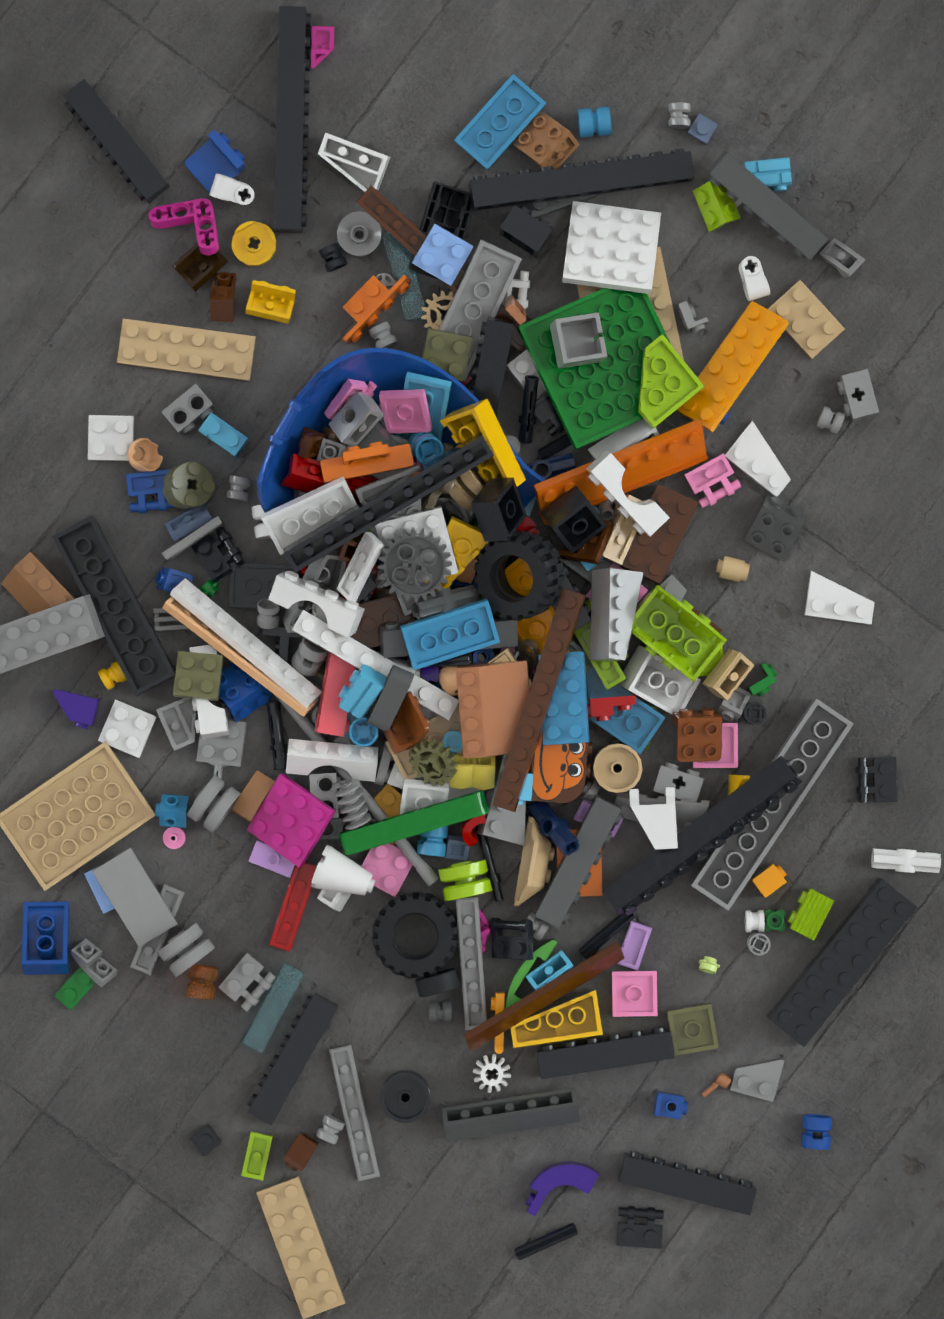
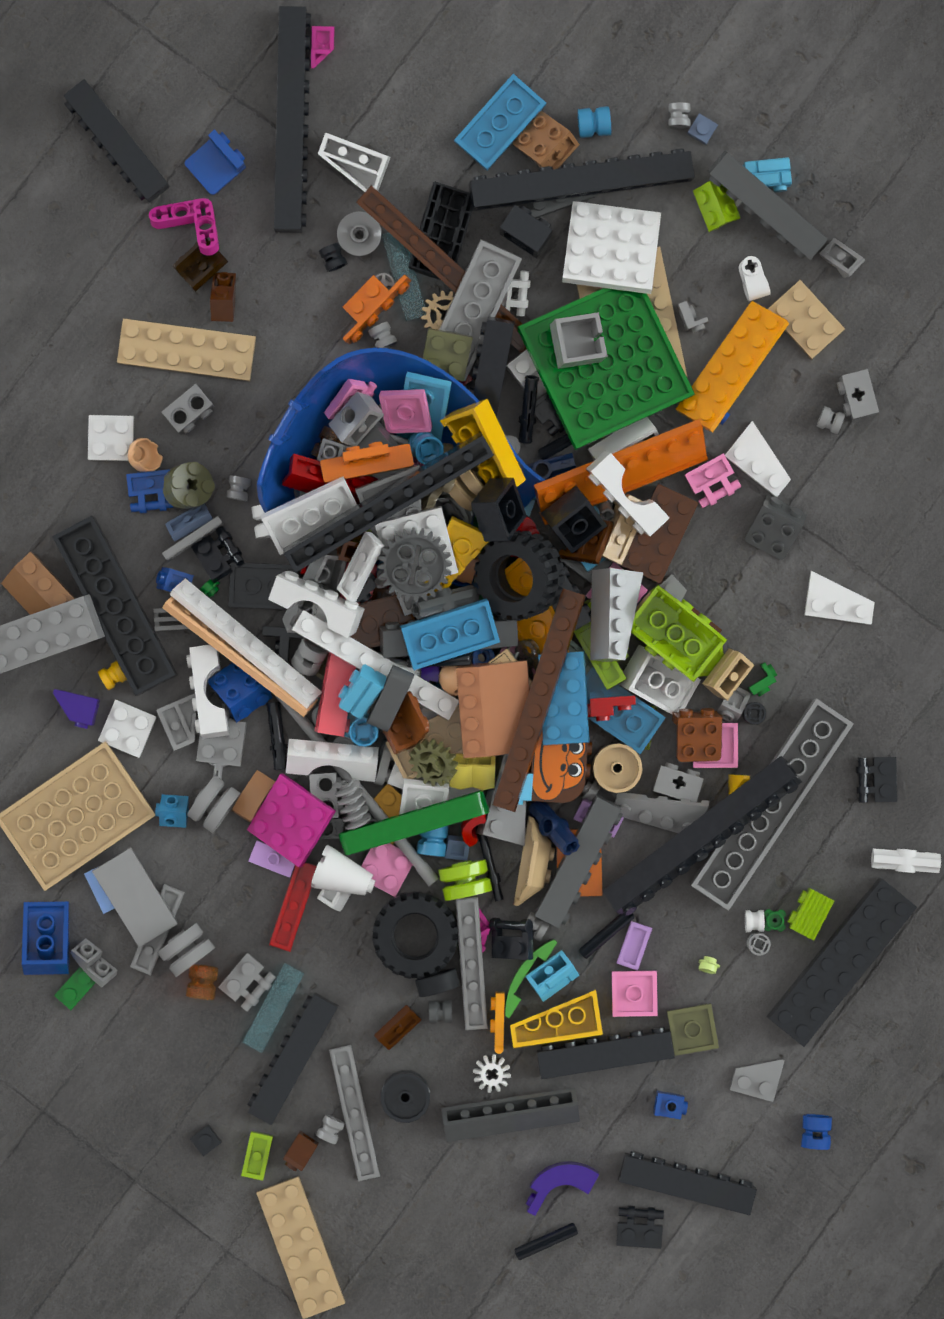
bright pink tile [163,827,186,849] -> none
olive plate [173,651,224,701] -> none
medium azure brick [198,412,249,458] -> none
white piece [209,173,255,205] -> none
yellow plate [231,221,276,267] -> none
yellow bracket [245,280,296,324] -> none
light grey wheel [257,599,280,629] -> none
reddish brown bracket [298,427,325,459] -> none
light blue plate [412,223,474,286] -> none
medium azure tile [442,730,463,753] -> none
reddish brown tile [463,942,624,1052] -> none
nougat tile [505,296,526,325] -> none
white flag [629,787,678,850] -> none
lime plate [638,334,705,429] -> none
nougat hand [702,1073,731,1097] -> none
tan brick [716,556,750,582] -> none
light orange brick [750,863,787,898] -> none
none -> reddish brown plate [374,1005,422,1050]

